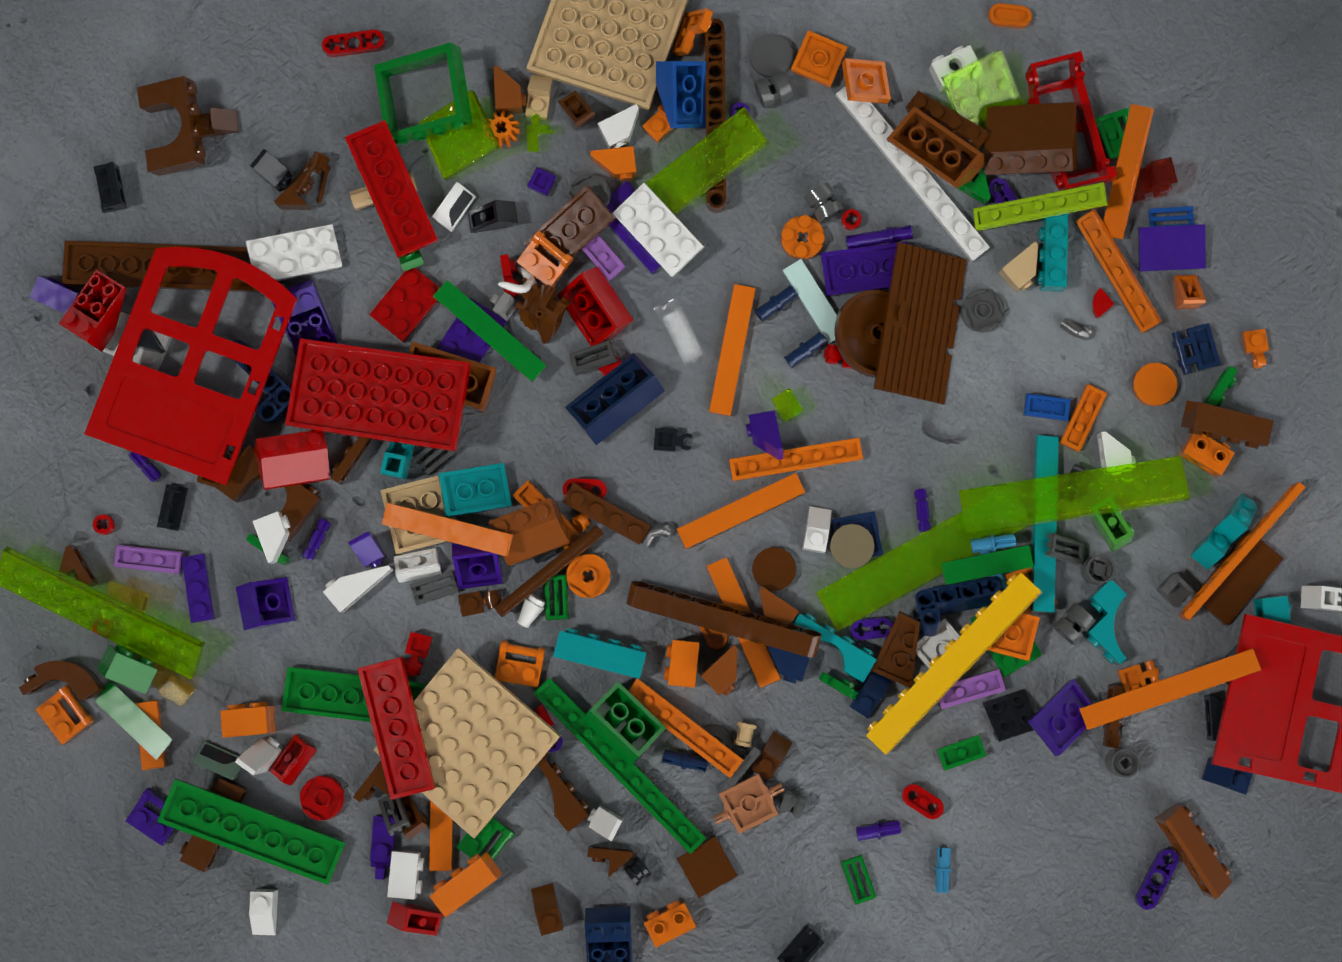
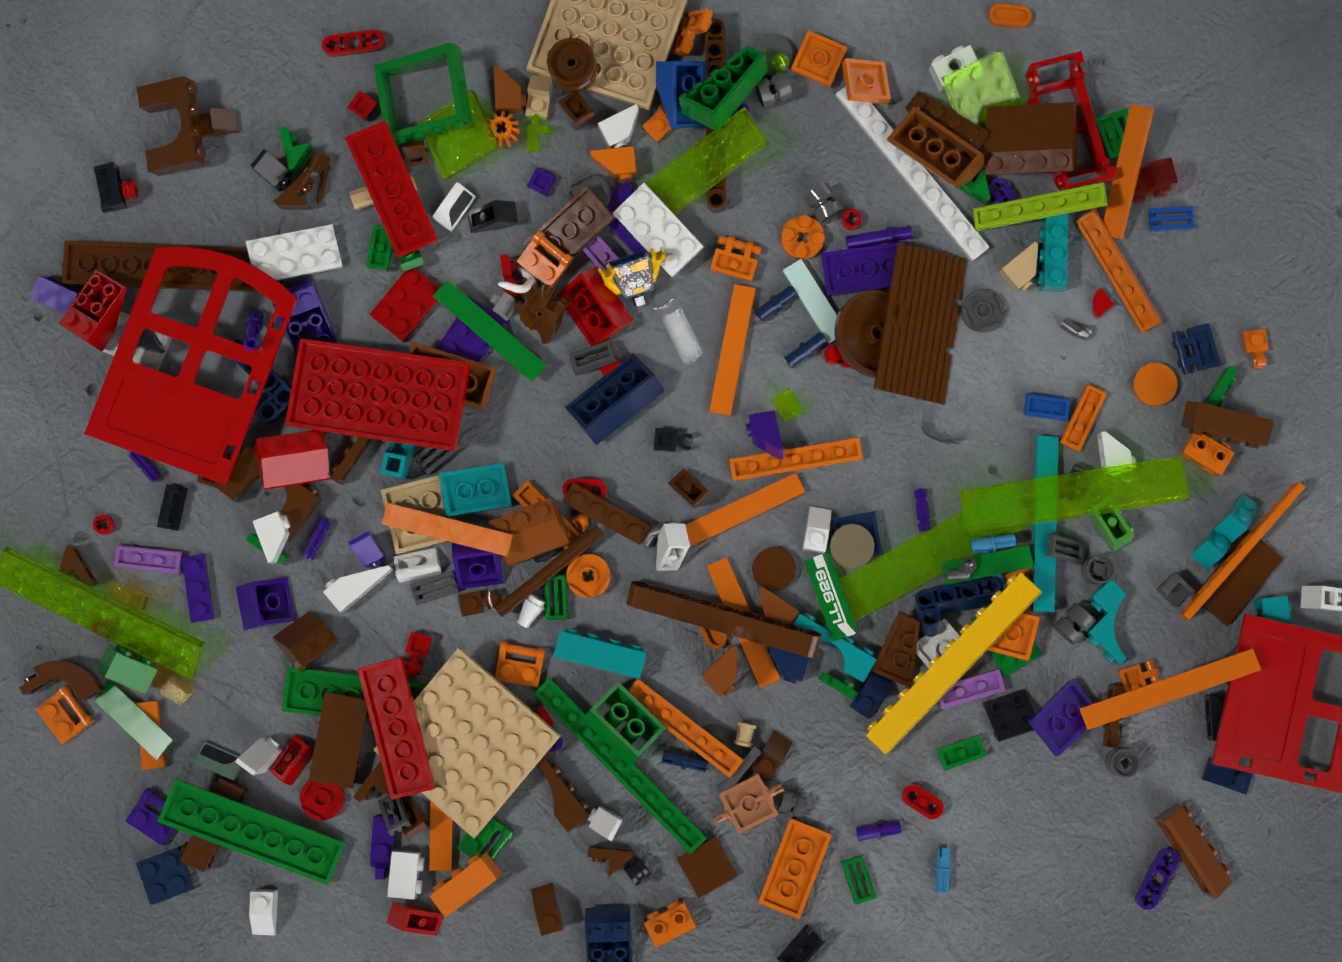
orange brick [220,702,276,738] -> none
orange brick [664,640,699,688] -> none
dark purple beam [850,618,892,640] -> none
dark purple tile [1138,224,1206,272] -> none
orange slope [1174,275,1206,309] -> none
none -> red bush [122,180,138,200]
none -> dark blue plate [136,846,195,906]
none -> dark purple pin [243,309,264,350]
none -> reddish brown slope [272,612,338,673]
none -> green slope [279,126,313,175]
none -> reddish brown tile [308,692,368,789]
none -> red plate [347,90,378,122]
none -> green plate [366,224,393,272]
none -> reddish brown plate [402,140,428,167]
none -> reddish brown wheel [547,37,598,94]
none -> torso [598,247,666,306]
none -> white slope [656,523,690,571]
none -> reddish brown slope [668,468,710,509]
none -> green wedge [679,45,768,132]
none -> orange plate [710,235,762,282]
none -> orange plate [758,818,832,920]
none -> clear neon green hinge [771,53,789,72]
none -> green sticker [804,552,858,641]
none -> flat silver arm [947,556,977,581]

